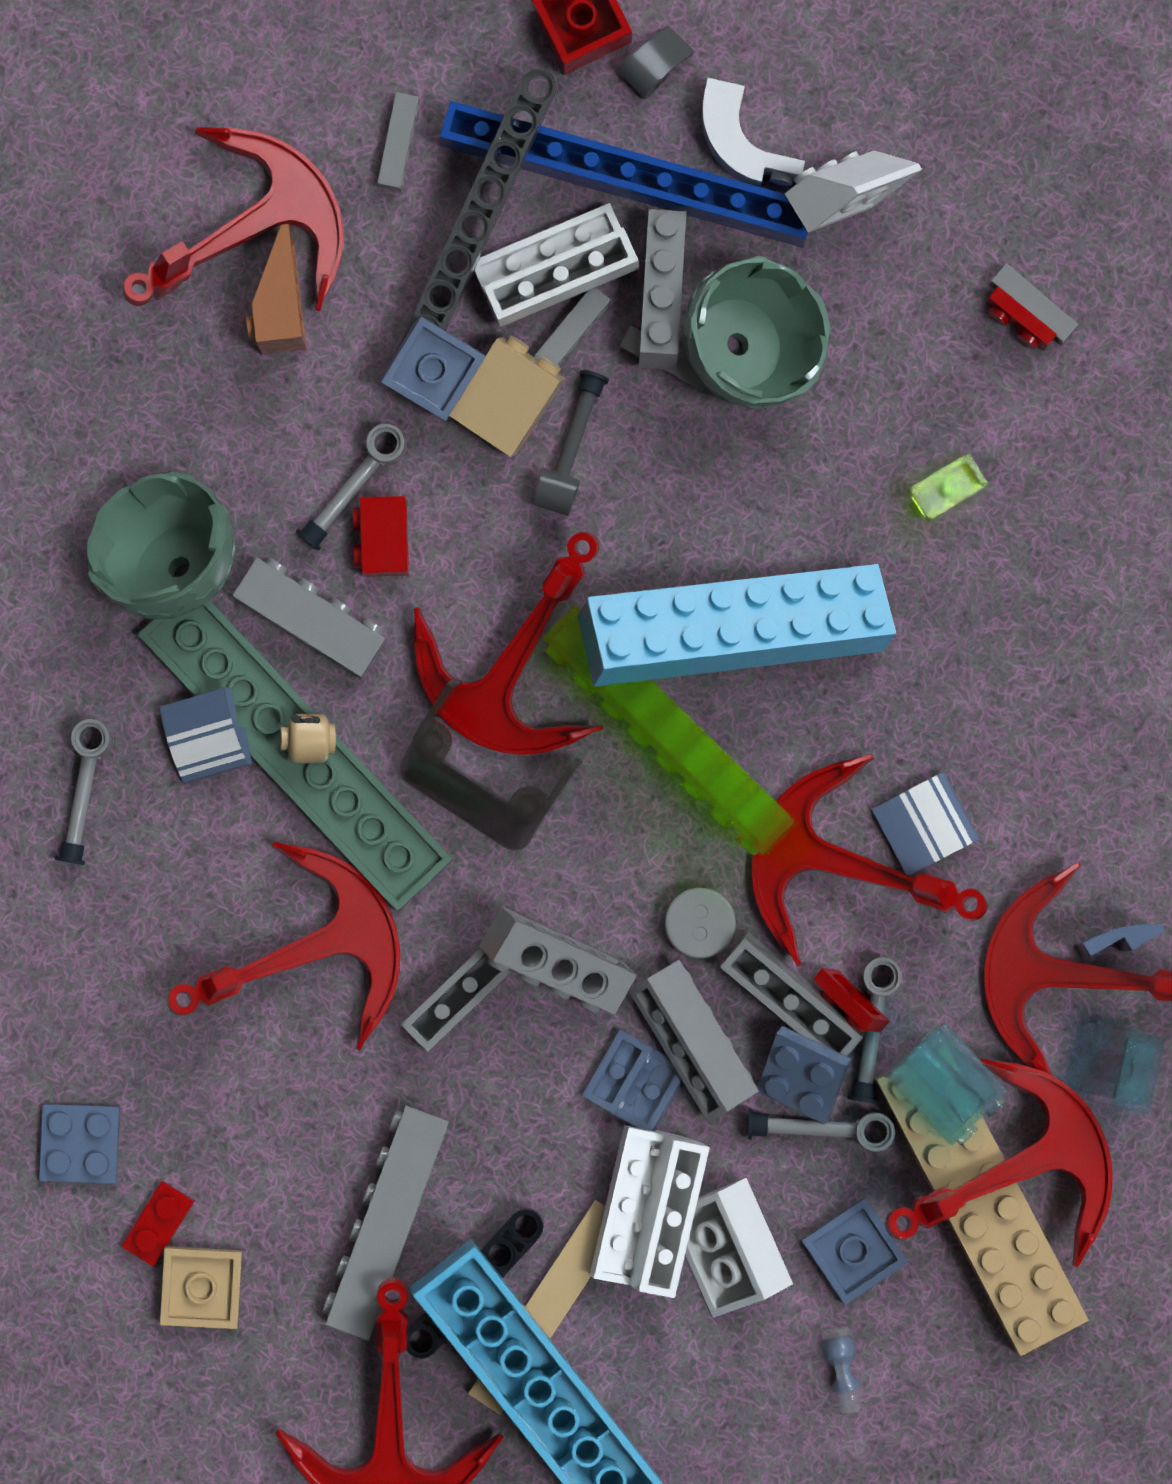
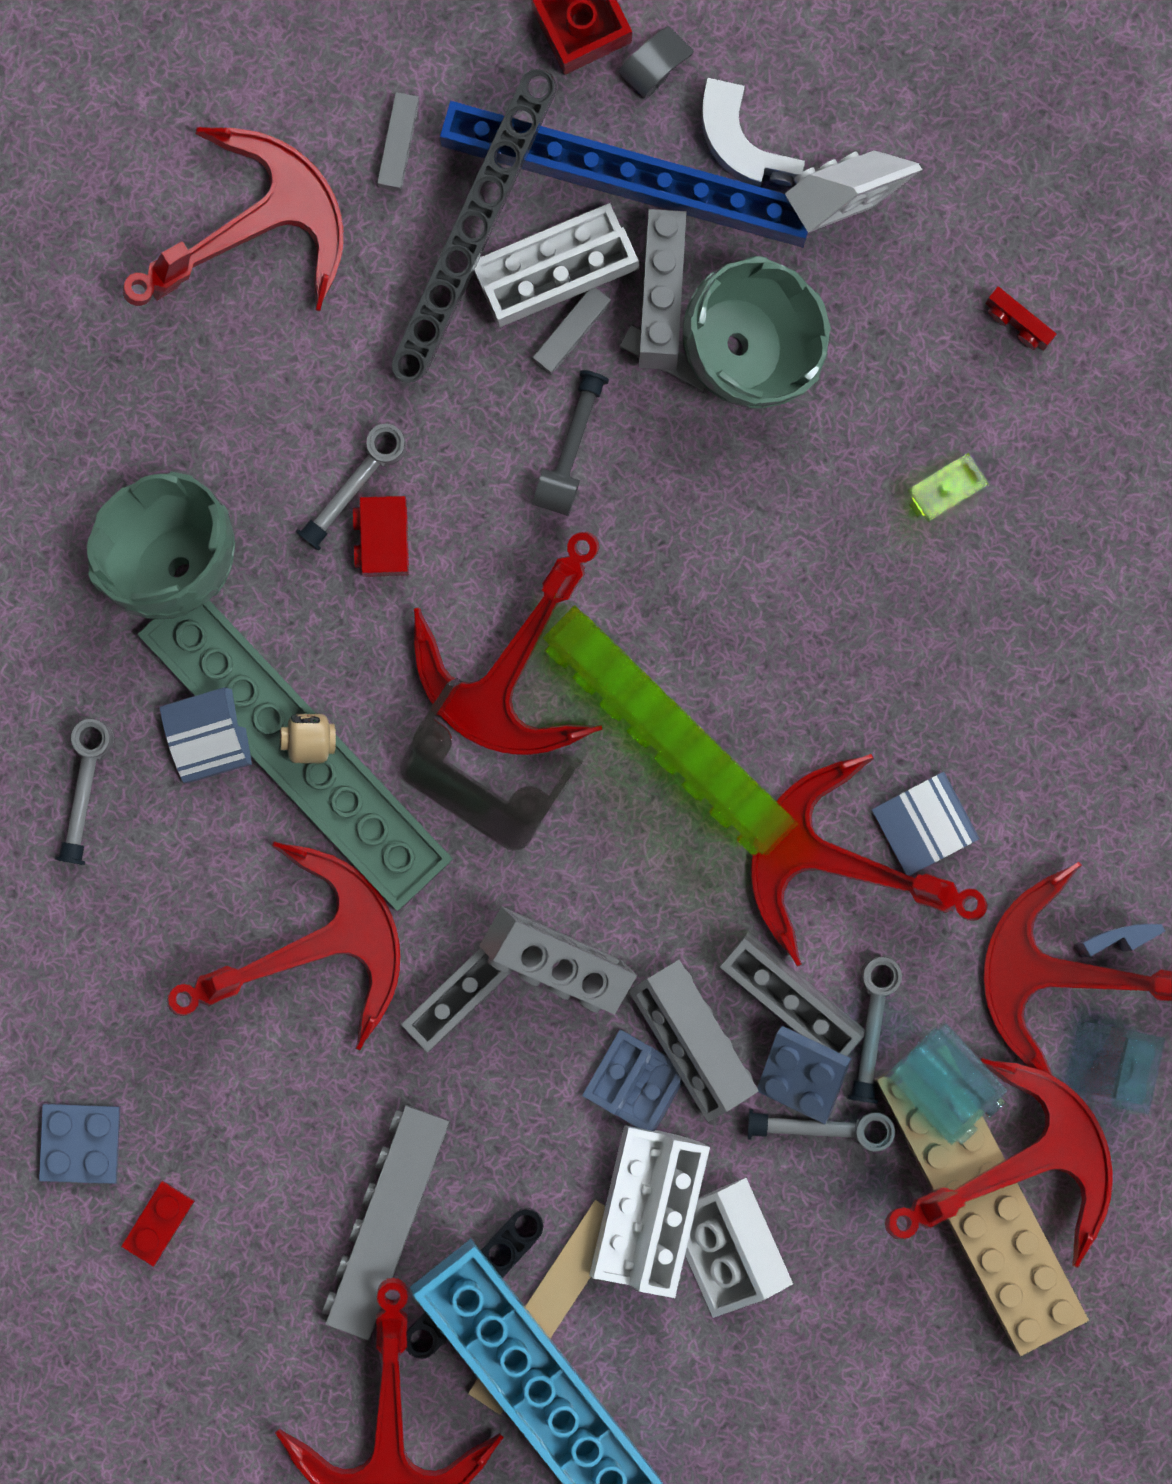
tan plate [160,1246,242,1329] -> none
light grey brick [232,557,387,680] -> none
nougat slope [246,224,307,355] -> none
sand blue plate [380,315,486,421] -> none
tan brick [449,335,566,457] -> none
medium azure brick [577,564,896,687] -> none
light grey head [664,888,736,959] -> none
sand blue plate [801,1197,908,1305] -> none
red plate [813,968,890,1033] -> none
clear piece [818,1325,869,1415] -> none
light grey piece [990,263,1079,345] -> none

